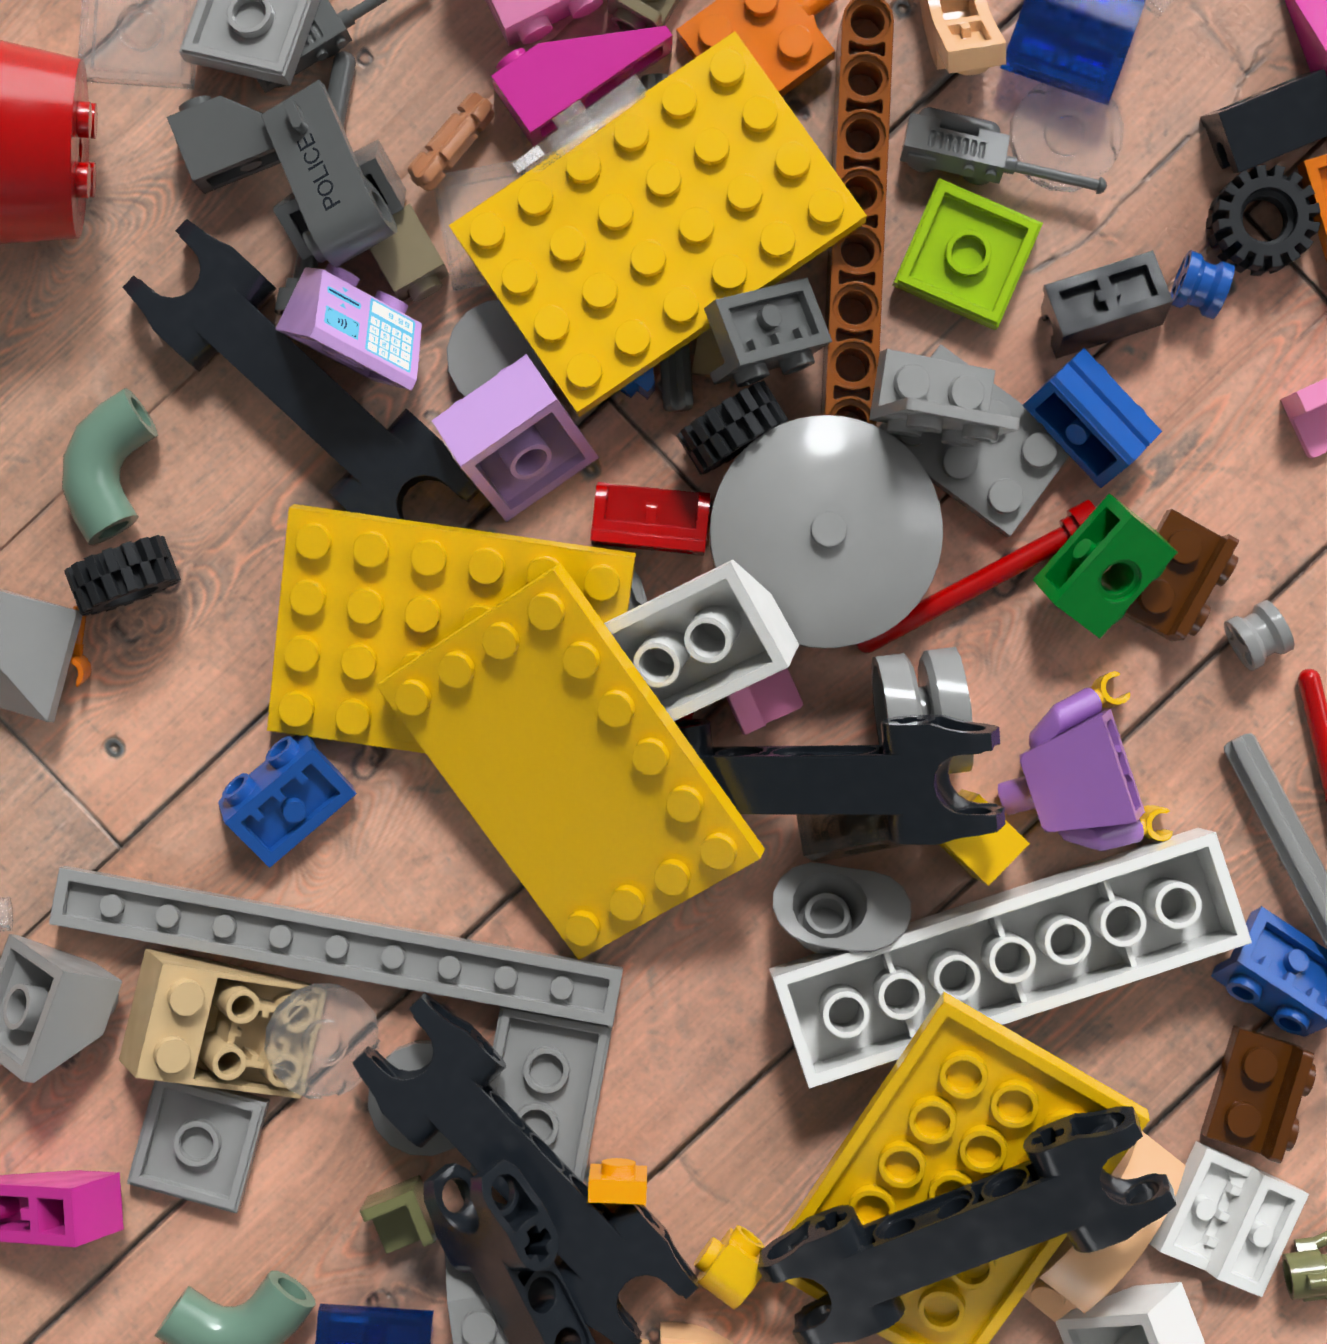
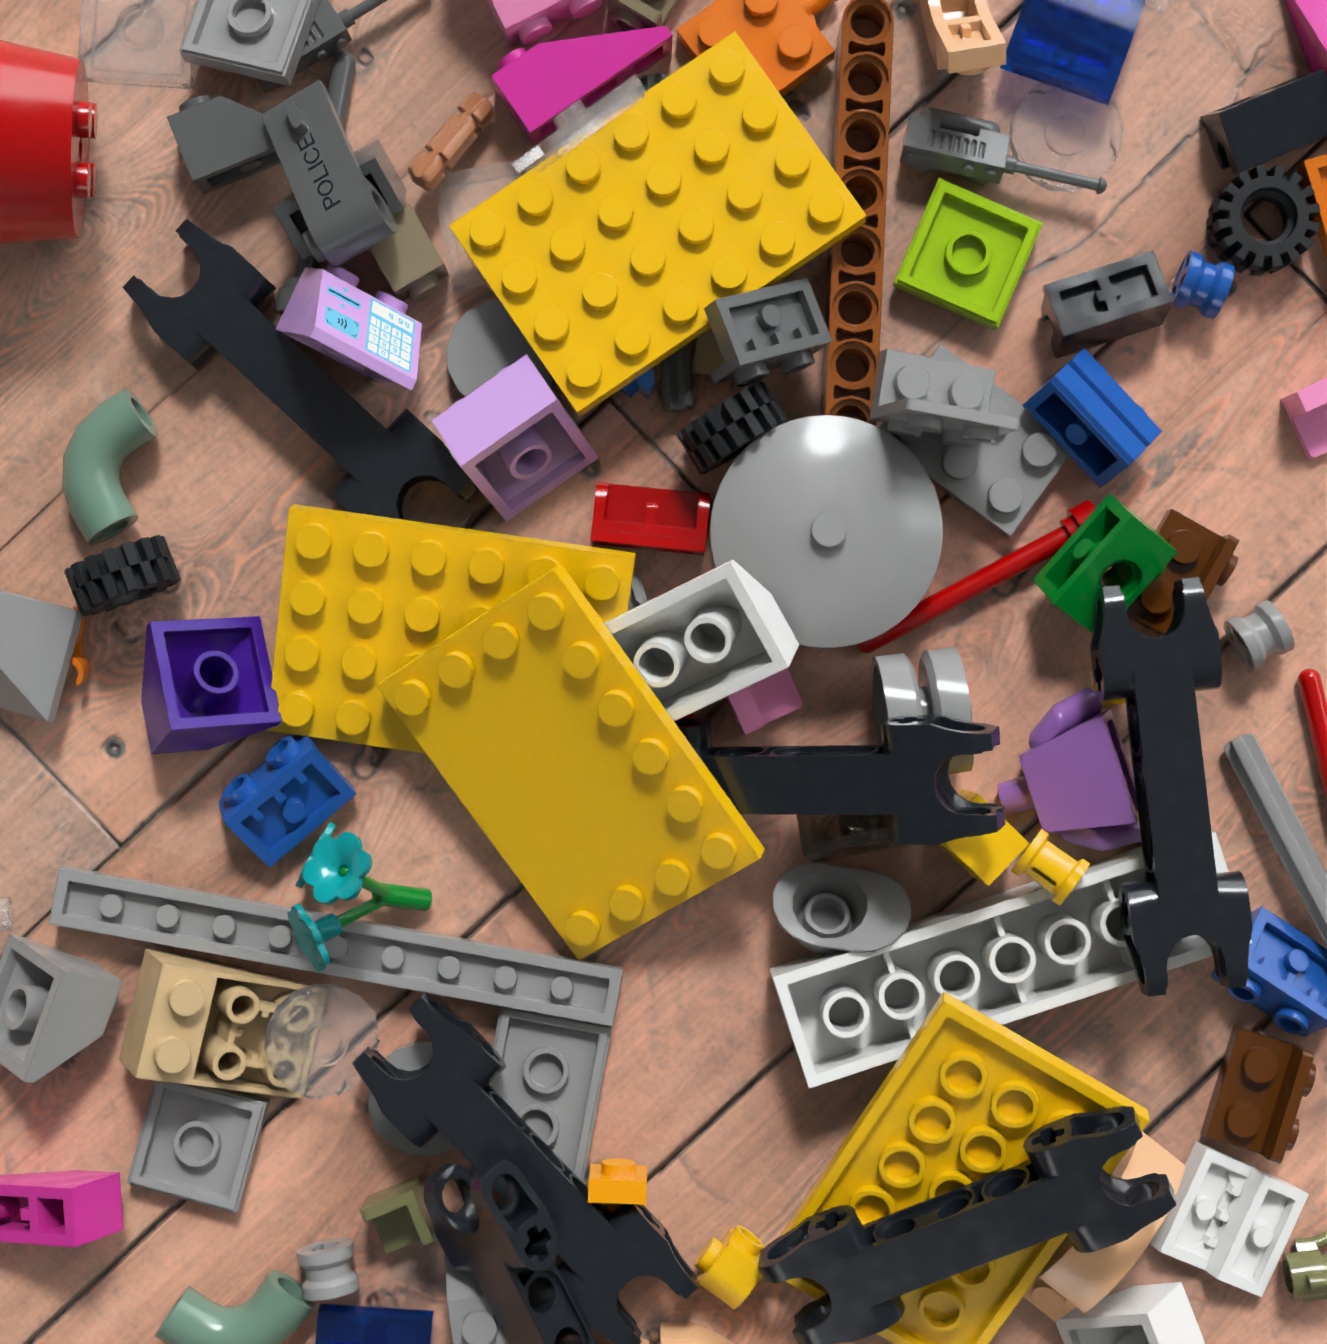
none -> dark purple slope [141,616,282,755]
none -> teal plant [287,822,432,972]
none -> light grey wheel [296,1238,360,1301]
none -> yellow bush [1011,829,1090,906]
none -> black piece [1090,577,1253,996]

